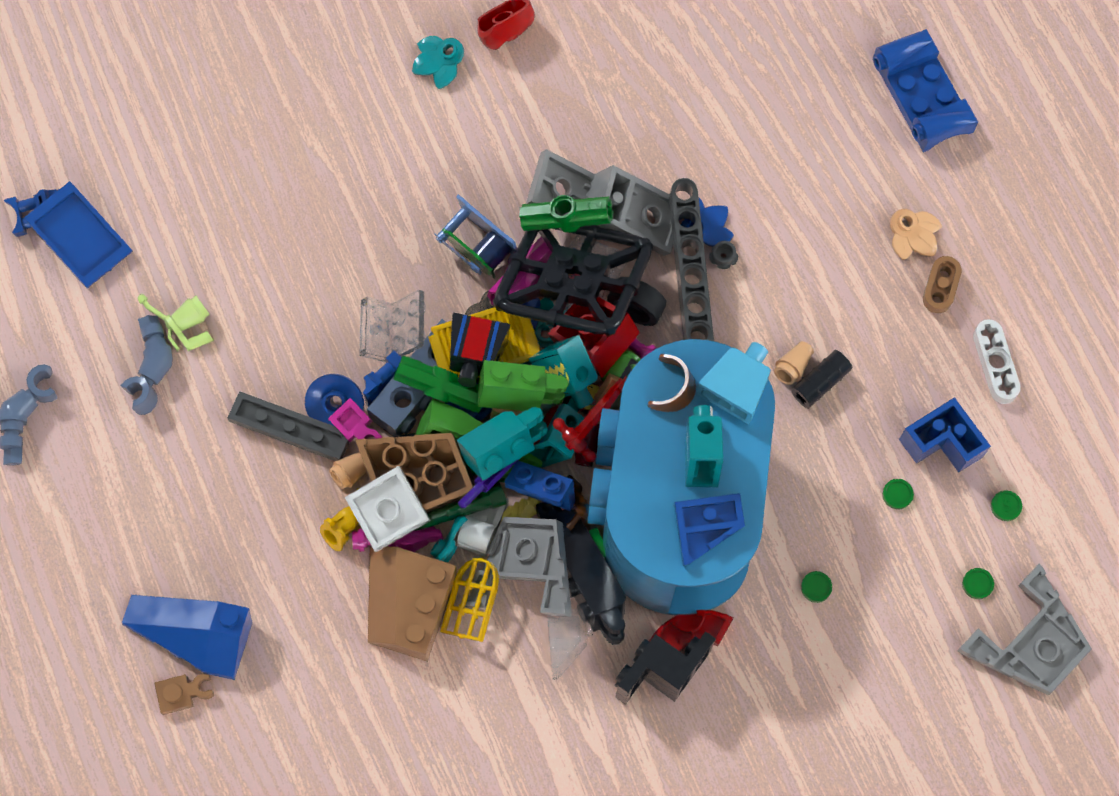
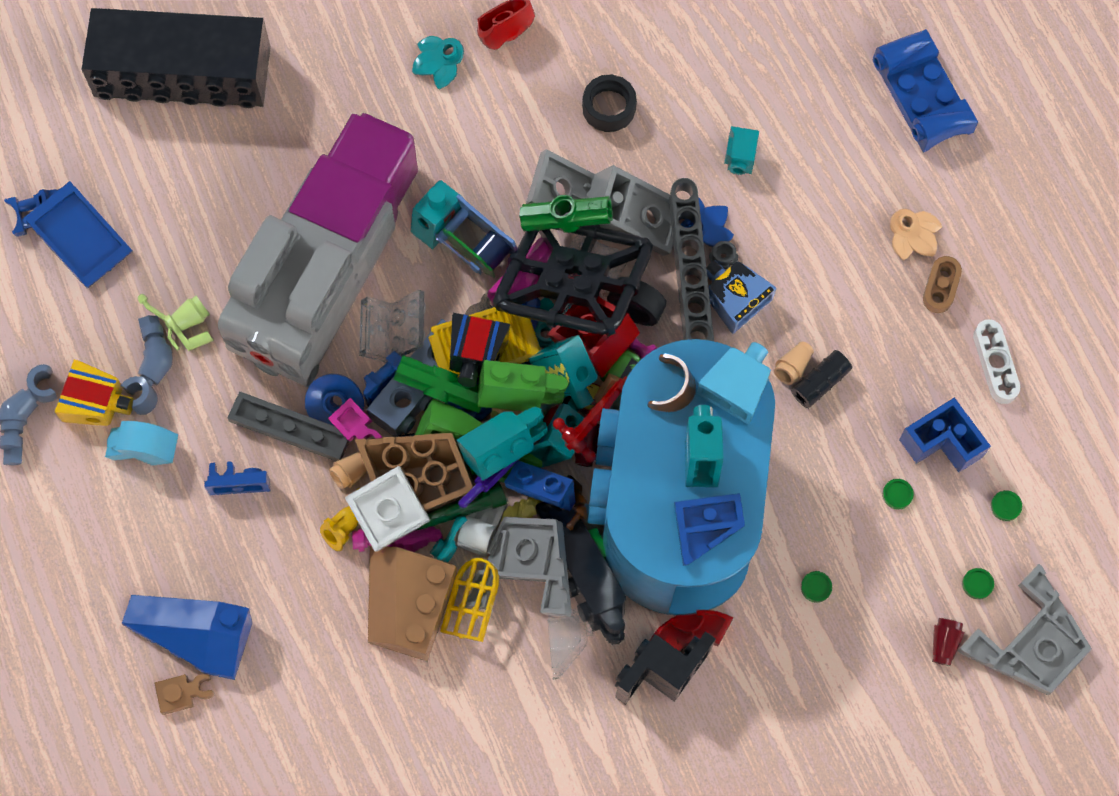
none -> torso [55,359,134,426]
none -> black brick [81,8,271,108]
none -> medium azure brick [105,421,178,466]
none -> blue plate [204,461,270,496]
none -> light grey piece [218,113,418,387]
none -> teal torso [410,180,462,250]
none -> black tyre [582,74,637,132]
none -> torso [706,260,776,334]
none -> teal window [724,126,759,175]
none -> dark red cone [932,618,965,666]

